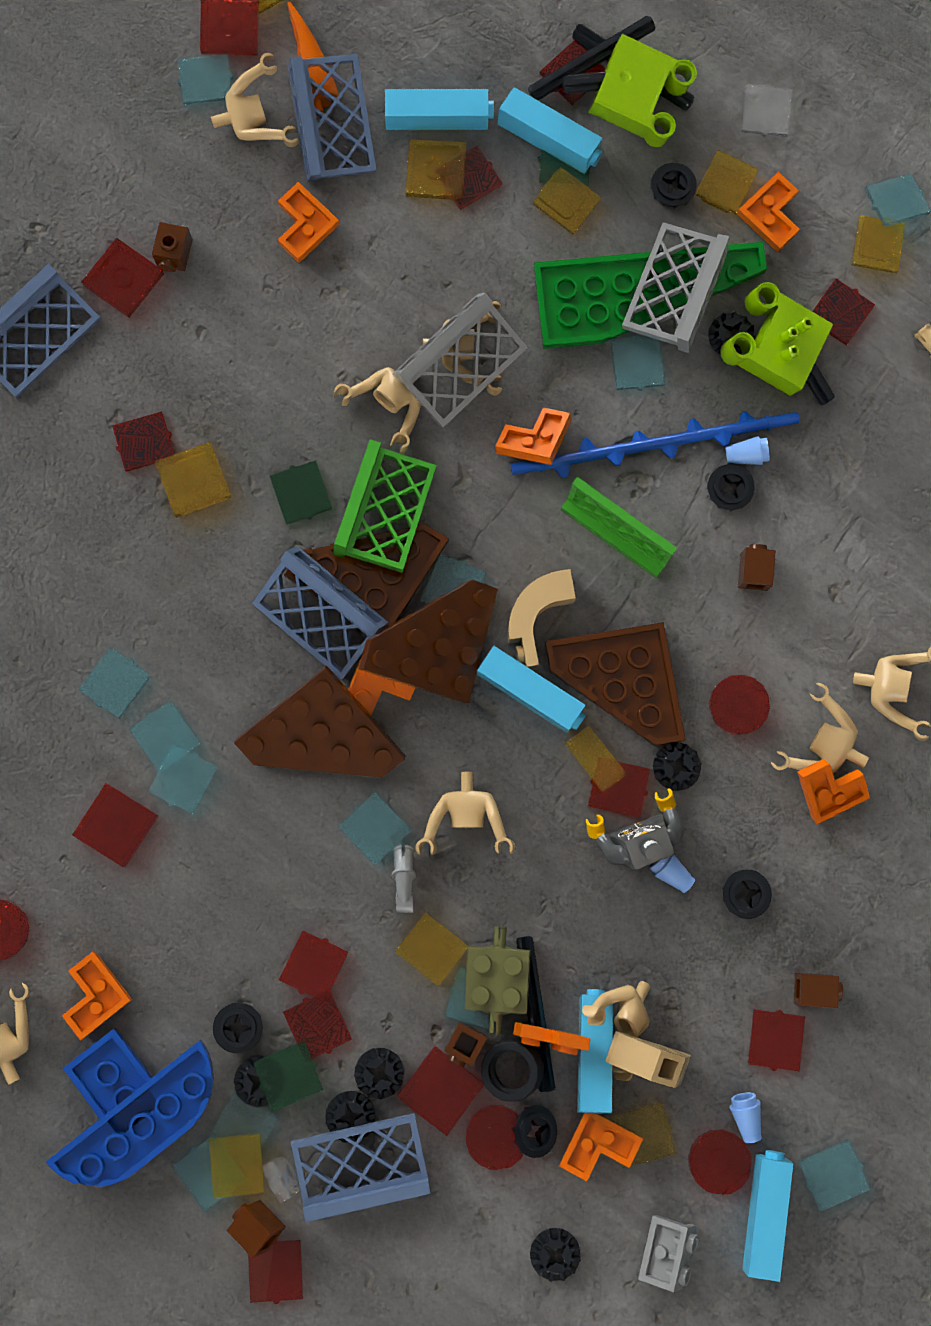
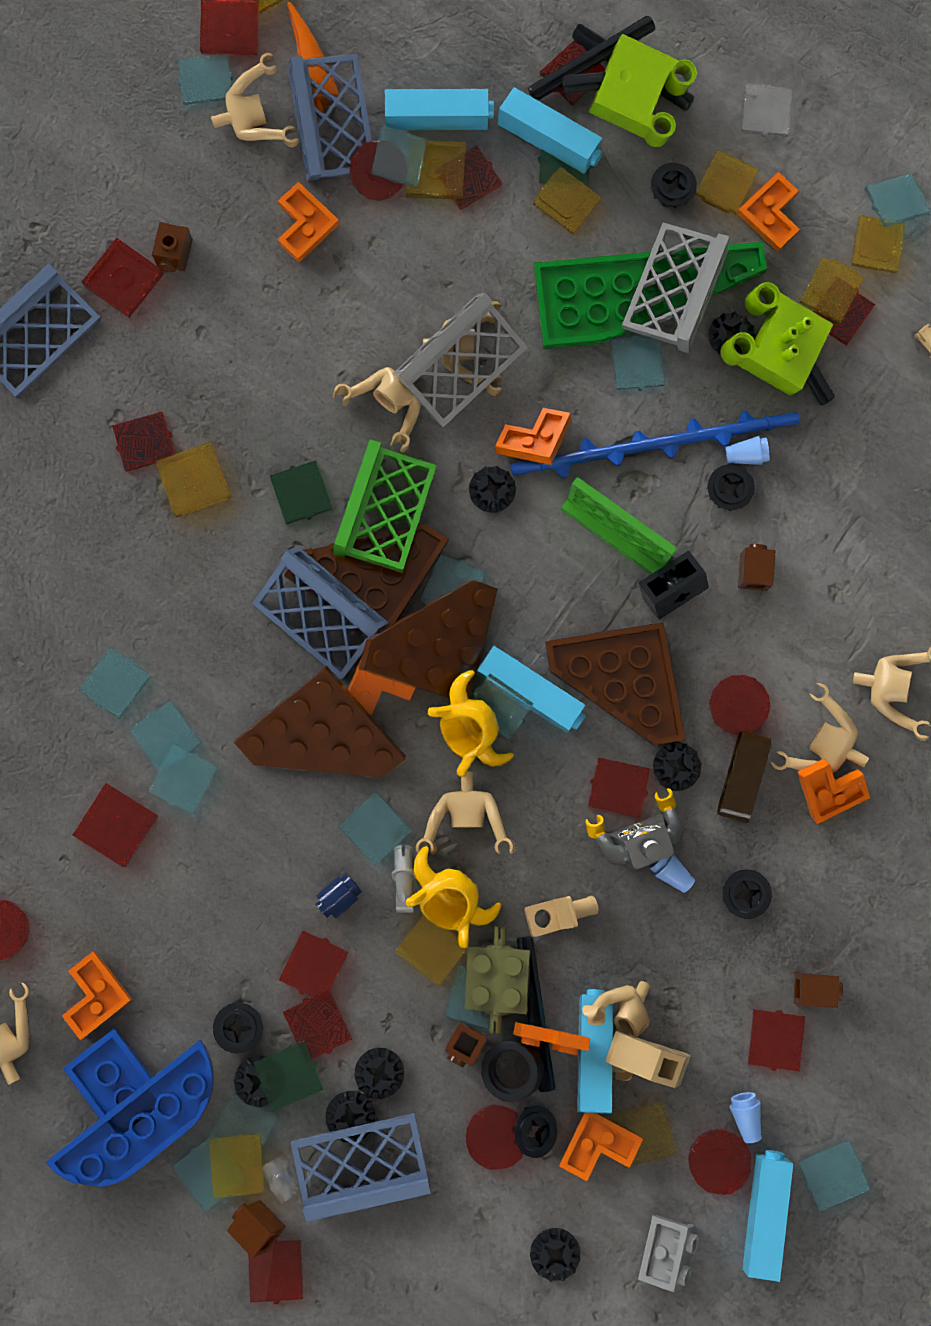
clear red tile [397,1045,484,1136] -> none
tan arch [508,569,576,670] -> none
clear yellow tile [565,726,626,793] -> none
none -> dark blue brick [316,873,362,918]
none -> clear red tile [349,141,407,201]
none -> clear light blue piece [371,125,427,188]
none -> yellow piece [405,846,501,948]
none -> yellow piece [427,670,514,777]
none -> black gear [469,466,516,513]
none -> clear light blue piece [473,674,534,740]
none -> tan bracket [524,896,598,937]
none -> black brick [638,551,709,619]
none -> dark brown beam [717,730,771,823]
none -> clear yellow piece [799,257,864,323]

